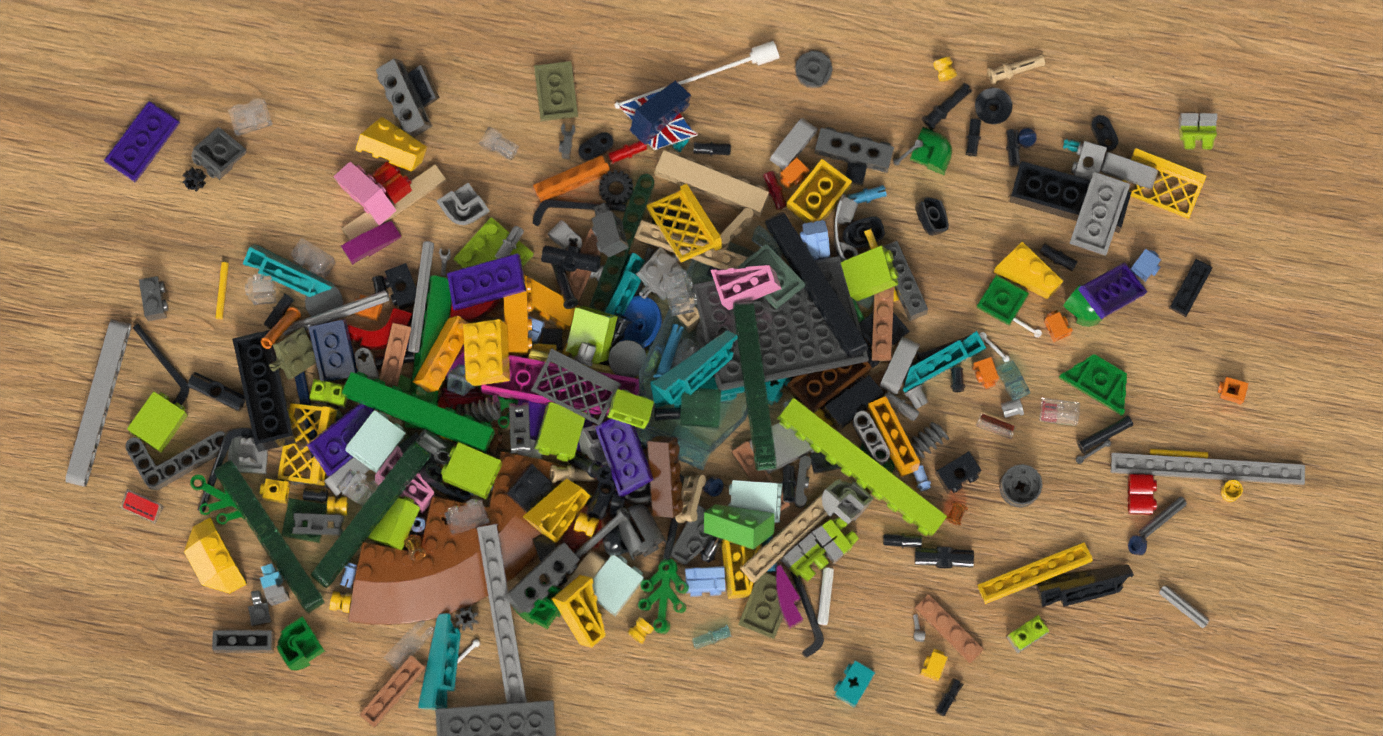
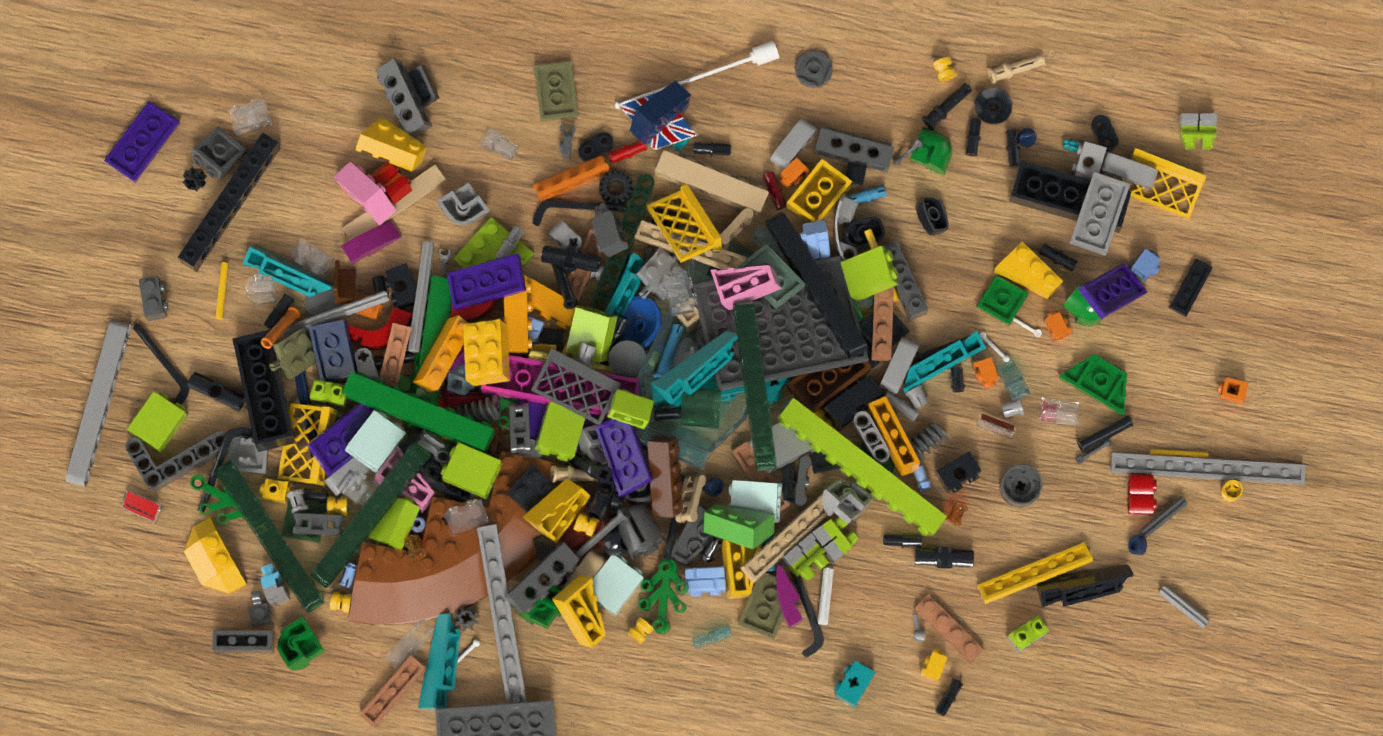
none -> black brick [178,132,281,272]
none -> light grey bush [287,489,309,514]
none -> reddish brown panel [333,260,357,304]

